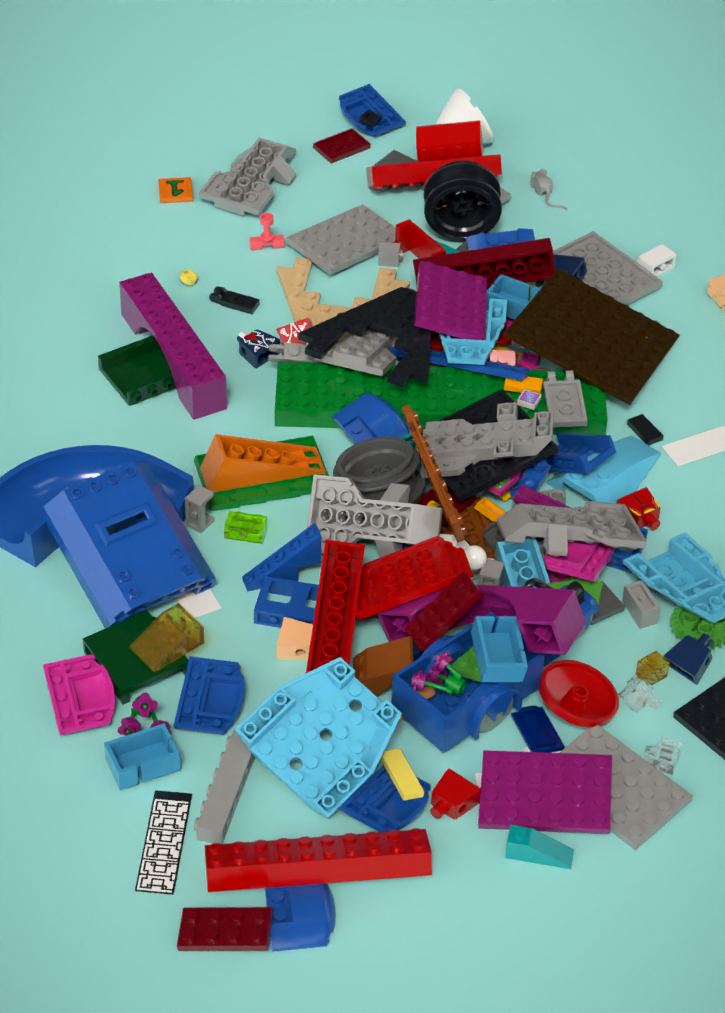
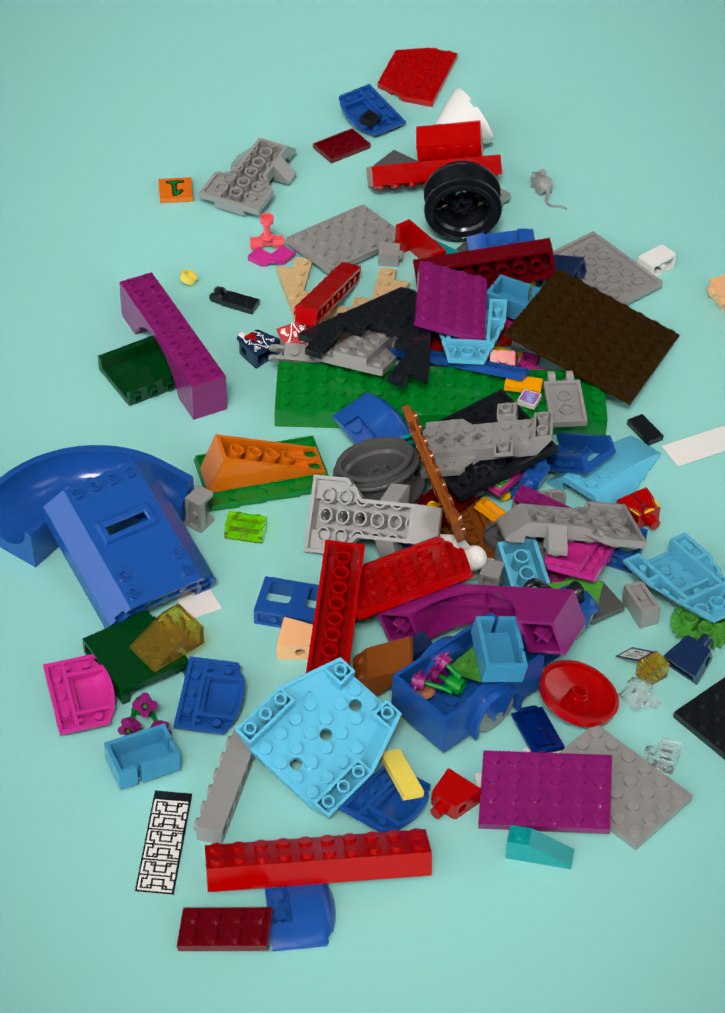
blue slope [242,523,321,592] -> none
dark red plate [405,571,484,652] -> none
none -> dark pink tile [248,246,295,267]
none -> red brick [294,262,361,326]
none -> red plate [378,48,458,107]
none -> sticker [615,647,654,661]

